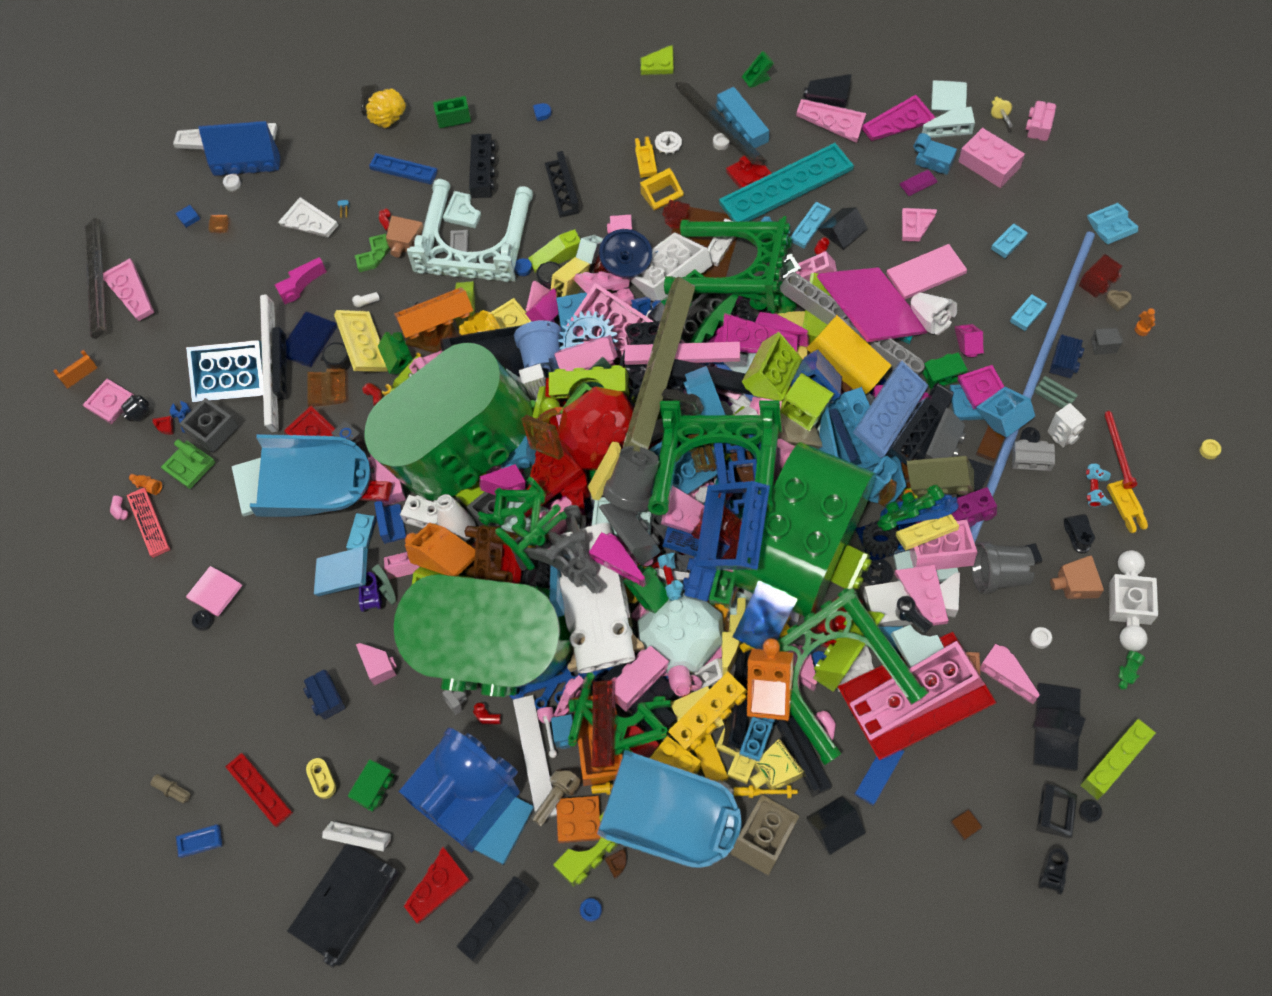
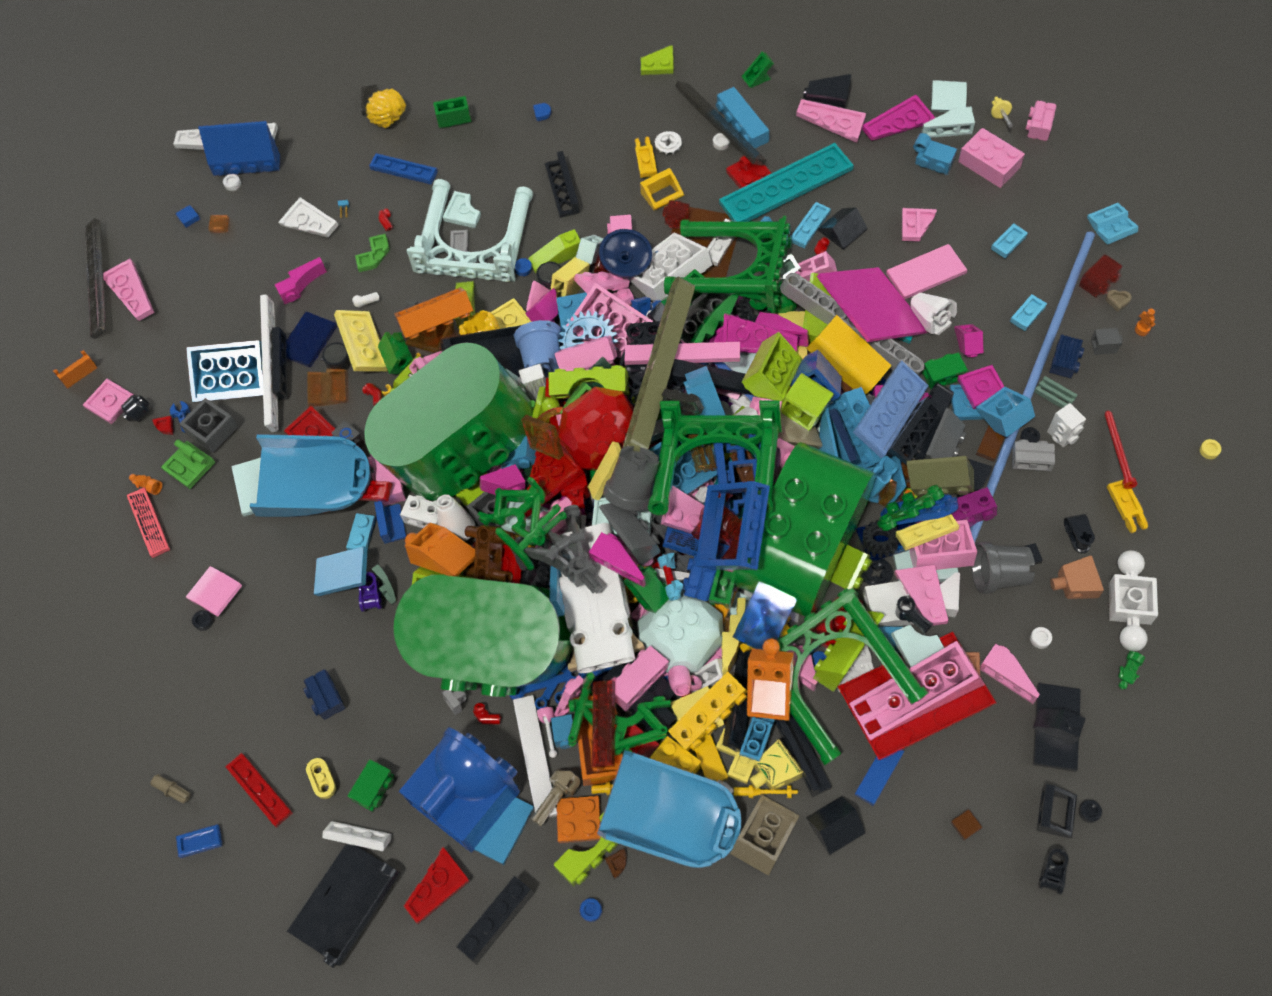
bright pink arm [110,496,128,520] -> none
bright pink slope [356,643,397,685] -> none
bright pink slope [384,552,420,579] -> none
nougat torso [386,216,424,257] -> none
black brick [469,133,496,198] -> none
bright pink arm [815,710,836,741] -> none
magenta tile [899,170,938,196] -> none
lime brick [1080,719,1156,800] -> none
medium azure piece [1086,464,1112,507] -> none

